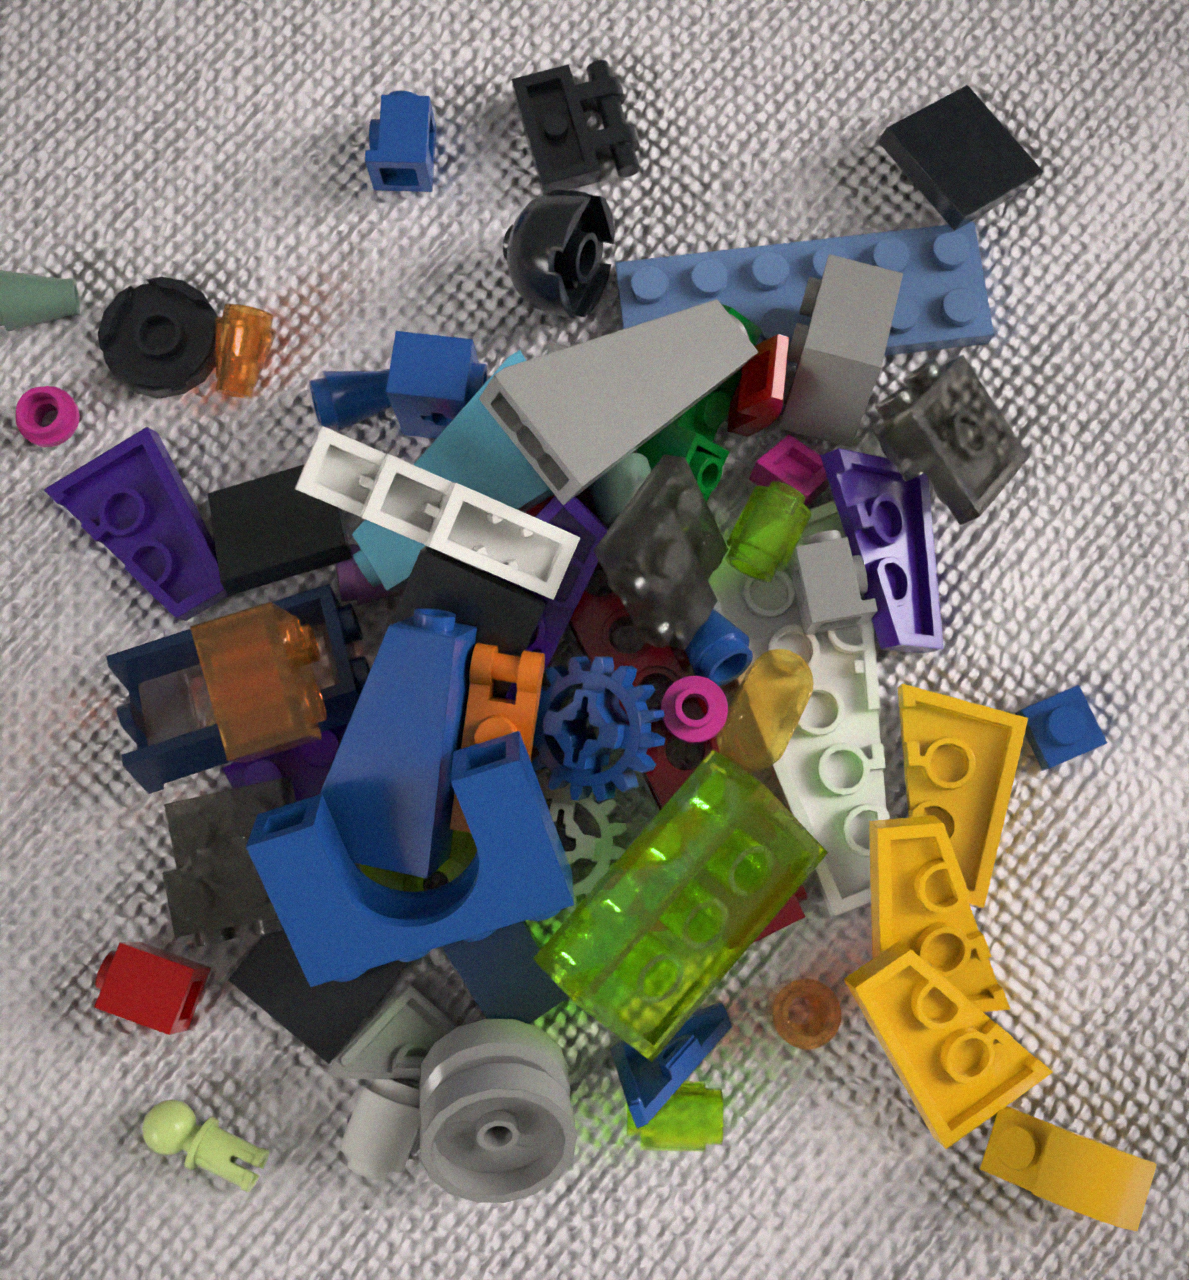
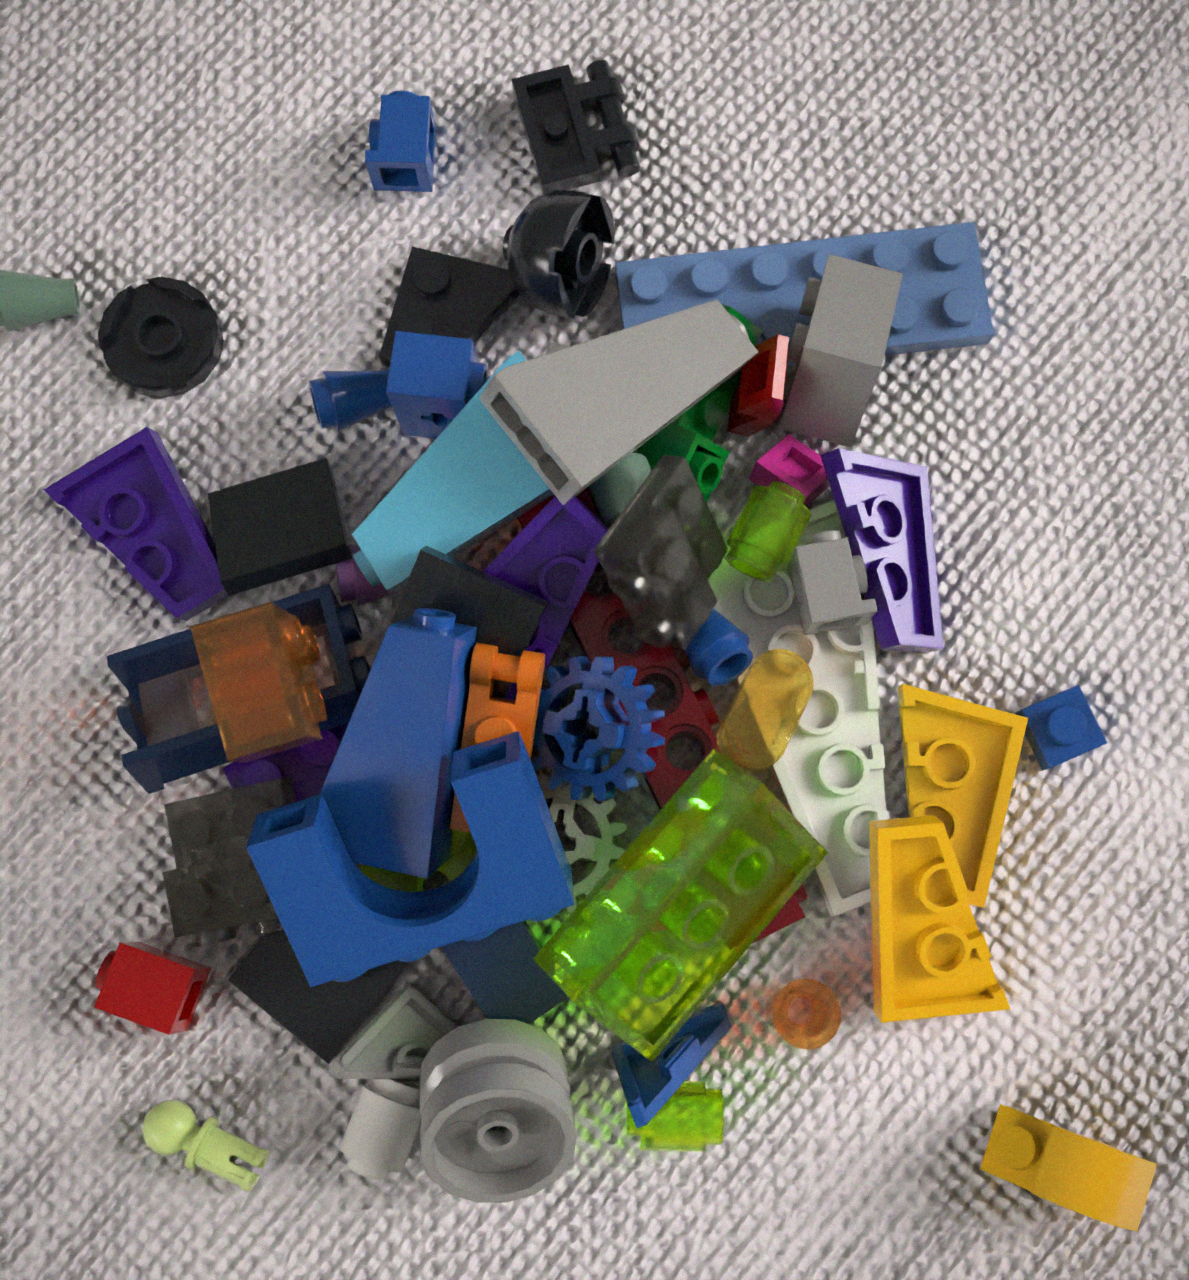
dark pink plate [16,386,80,447] -> none
clear orange cone [215,304,277,399] -> none
white slope [295,426,580,600] -> none
dark pink plate [661,676,728,743] -> none
yellow wing [844,941,1053,1149] -> none
clear smoke plate [871,355,1030,525] -> none
black tile [878,85,1044,231] -> none
none -> black wing [379,246,519,367]

